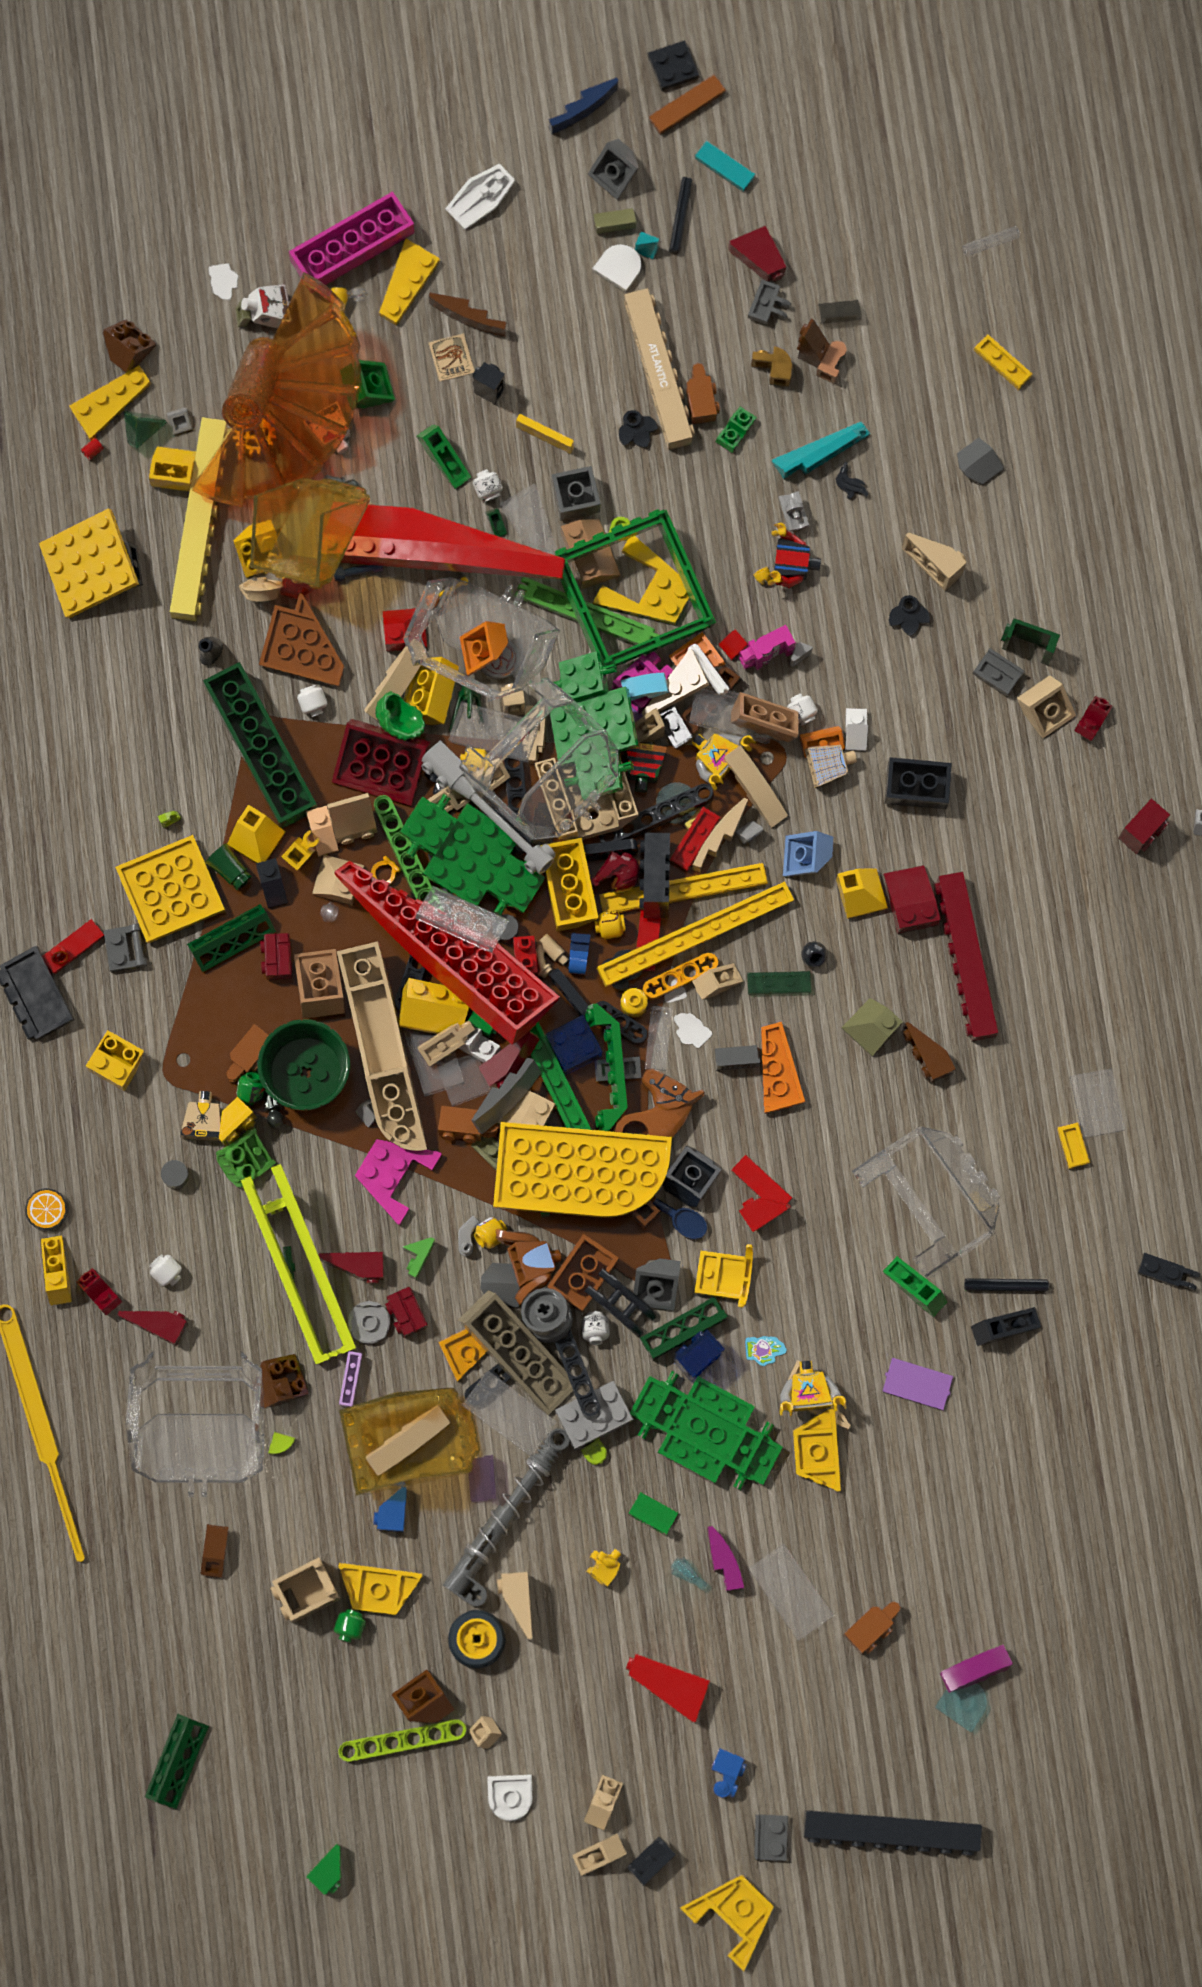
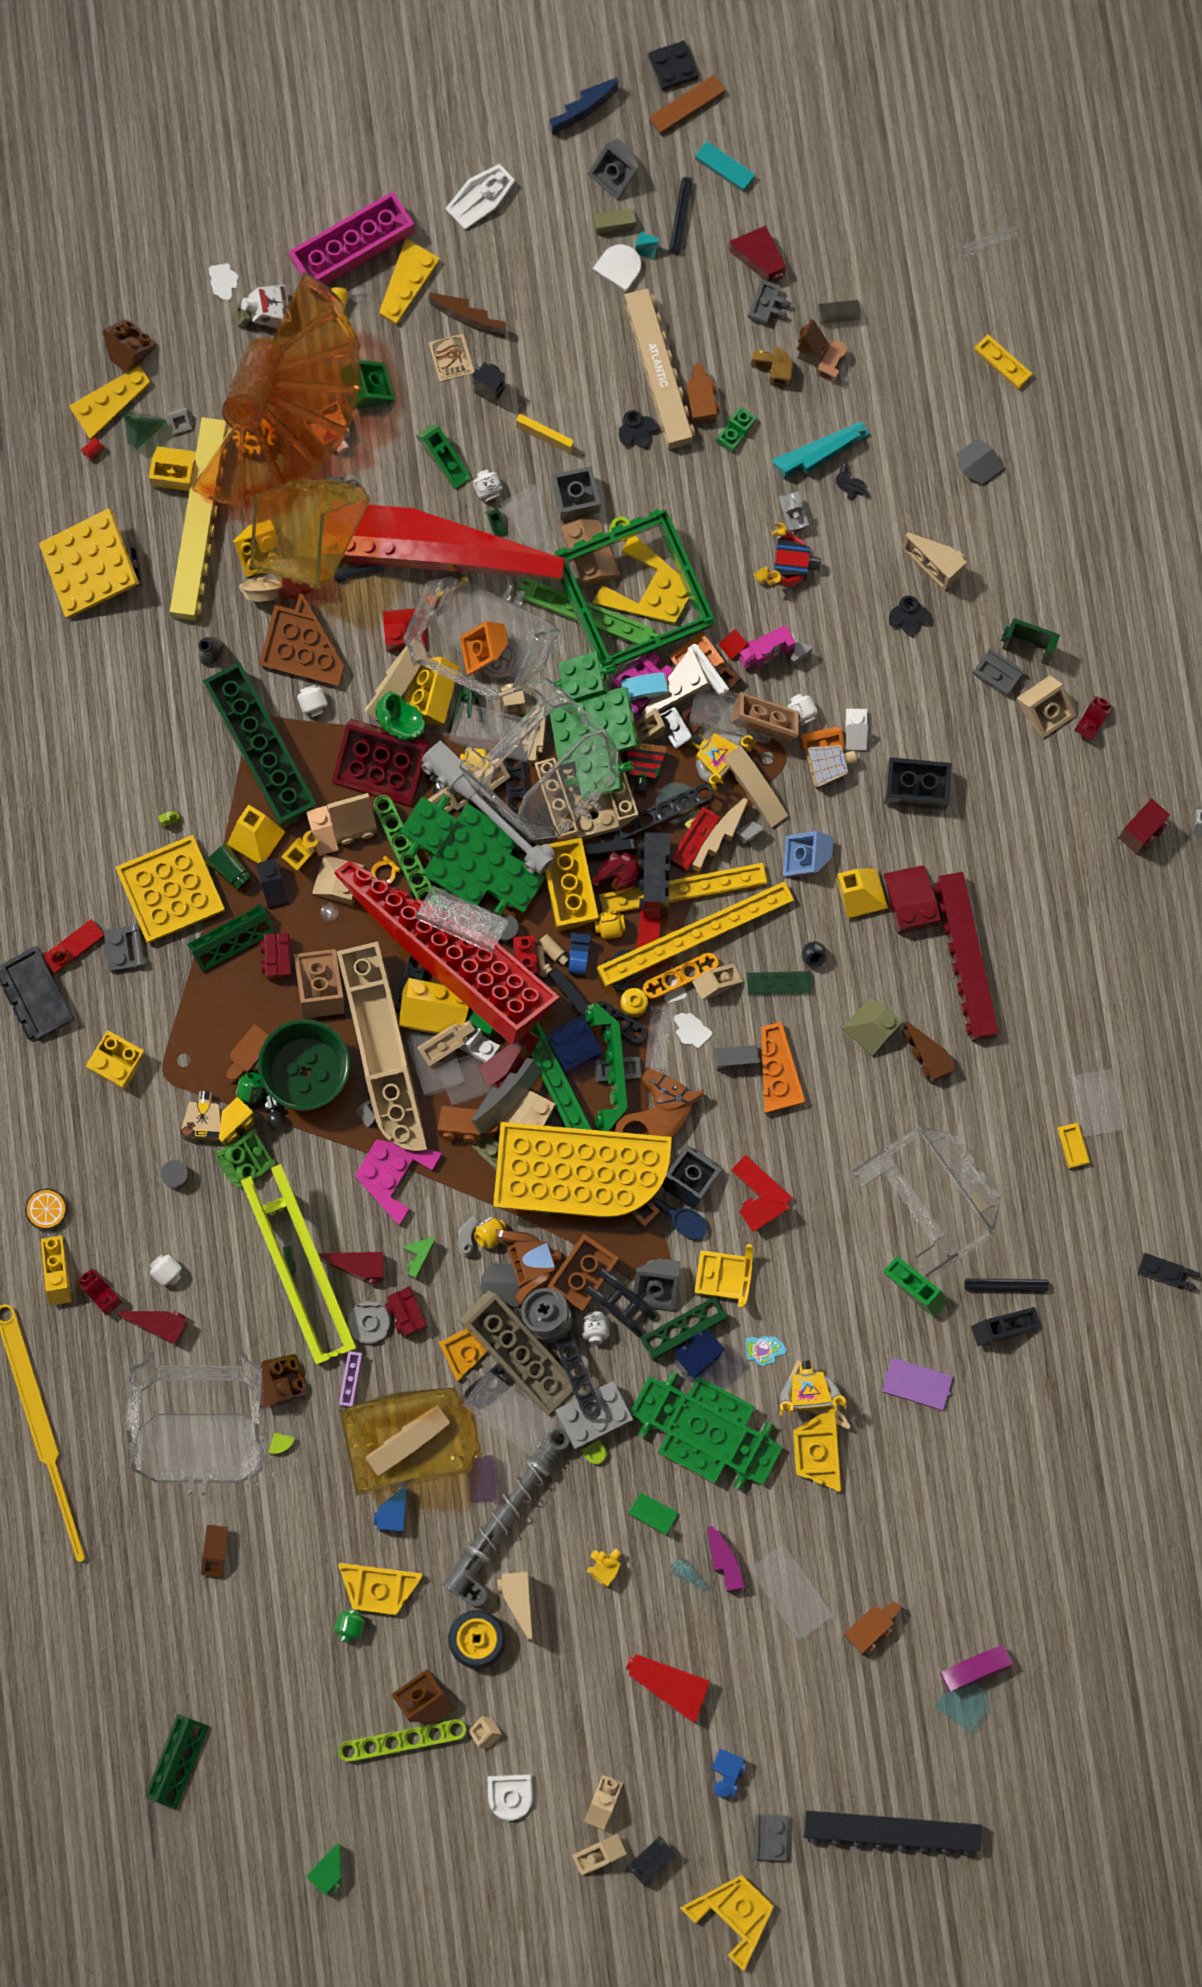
tan container [270,1558,341,1623] -> none

